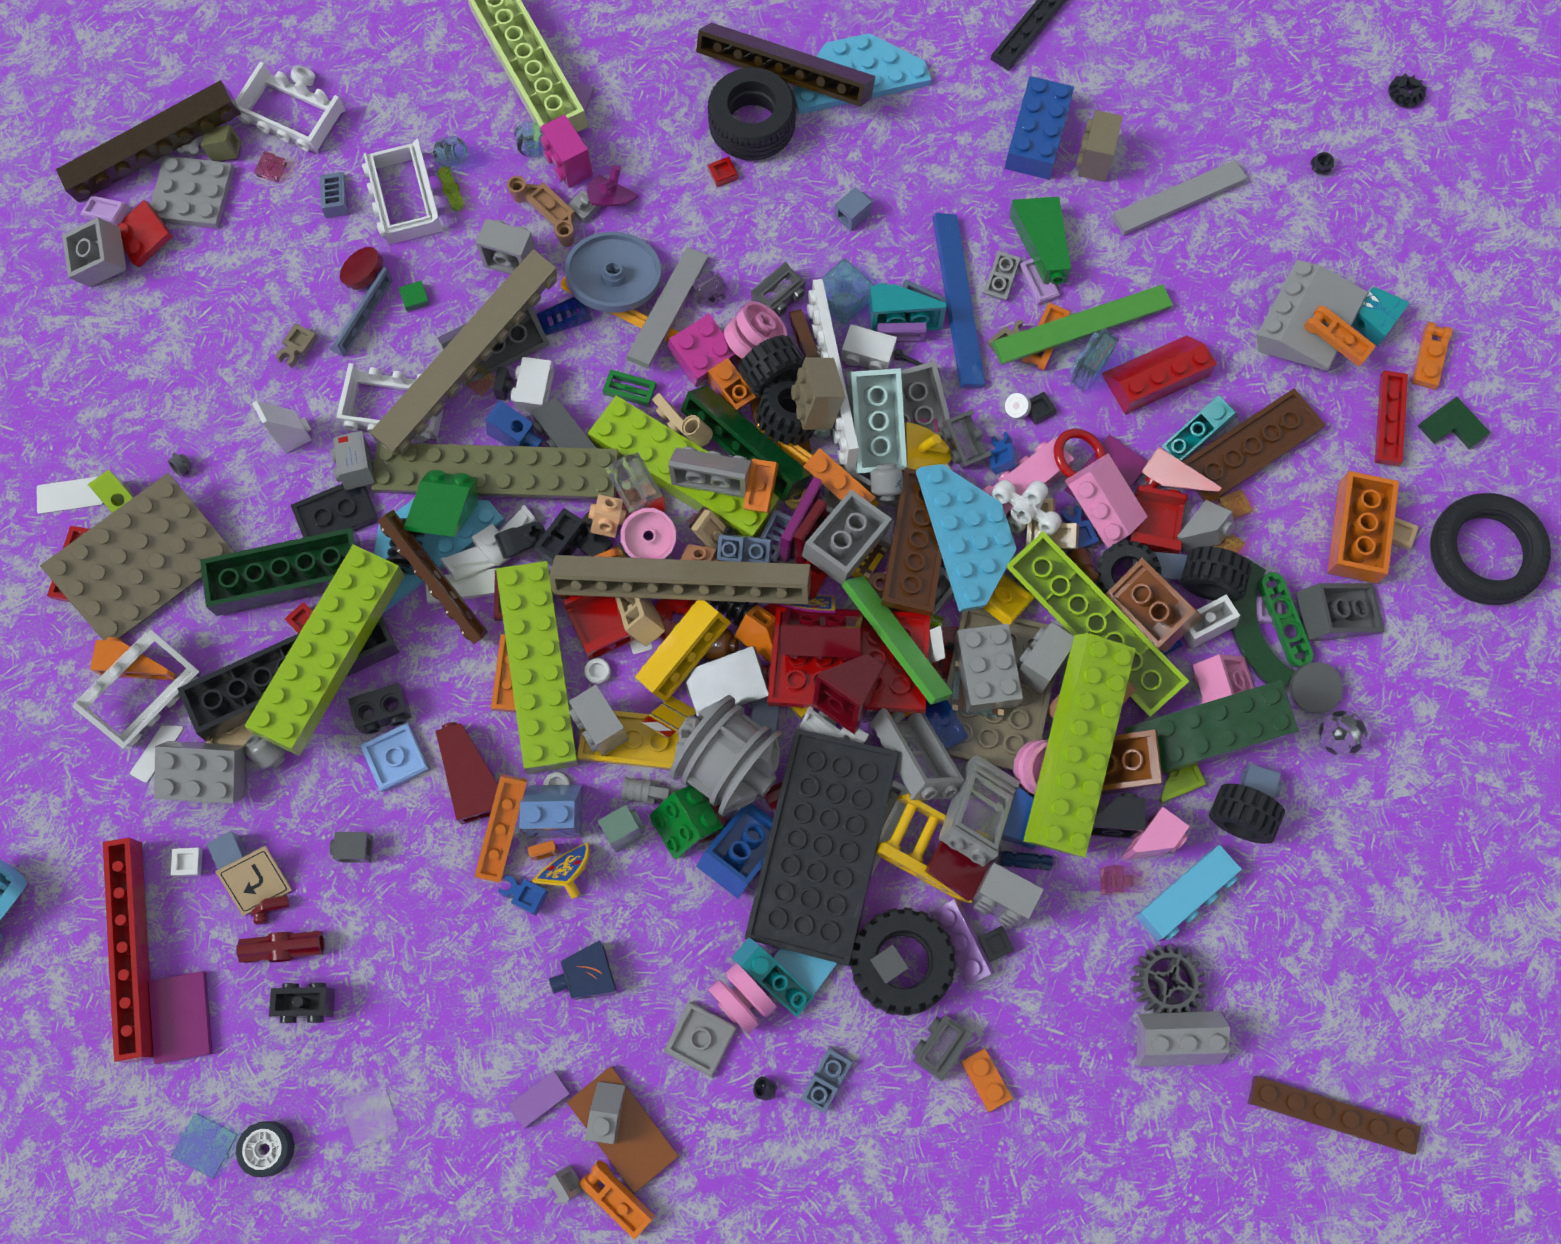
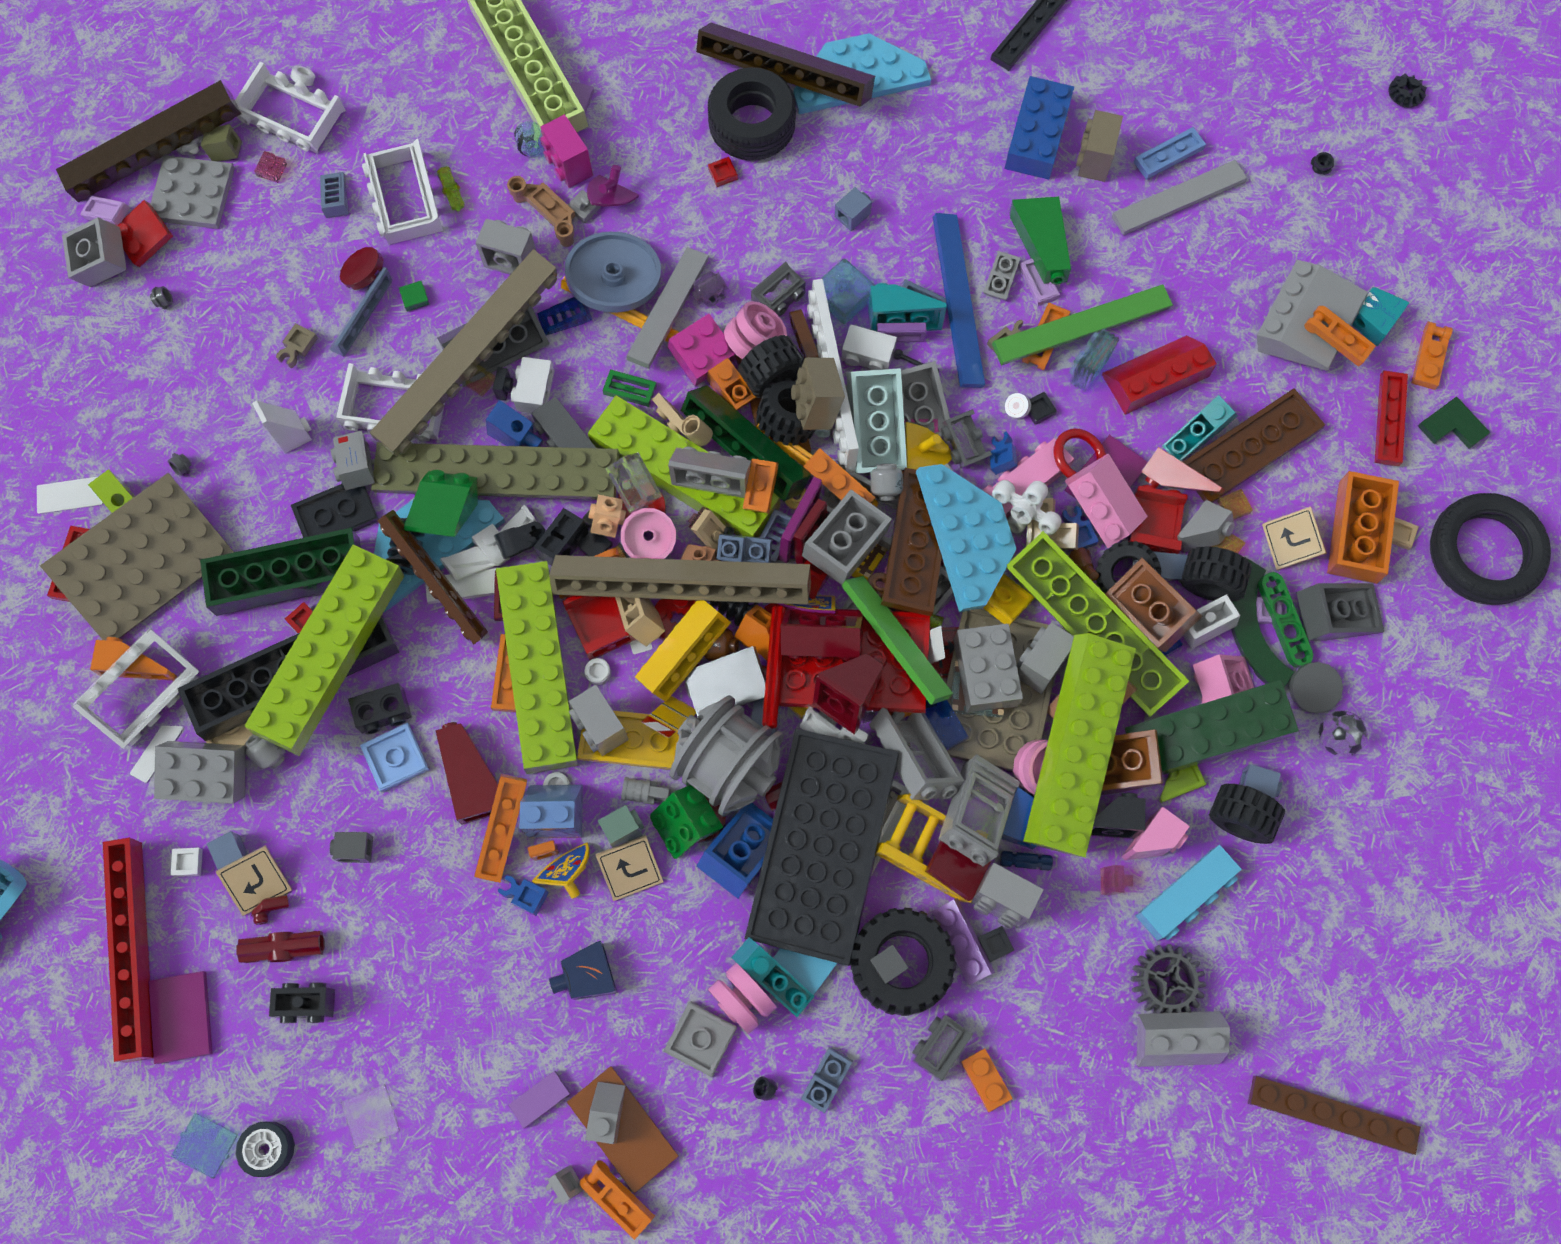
clear light blue head [433,136,468,169] -> none
none -> dark grey plate [150,286,173,309]
none -> tan piece [595,835,663,901]
none -> red axle [762,606,786,729]
none -> medium blue plate [1134,127,1206,180]
none -> tan piece [1262,506,1327,570]

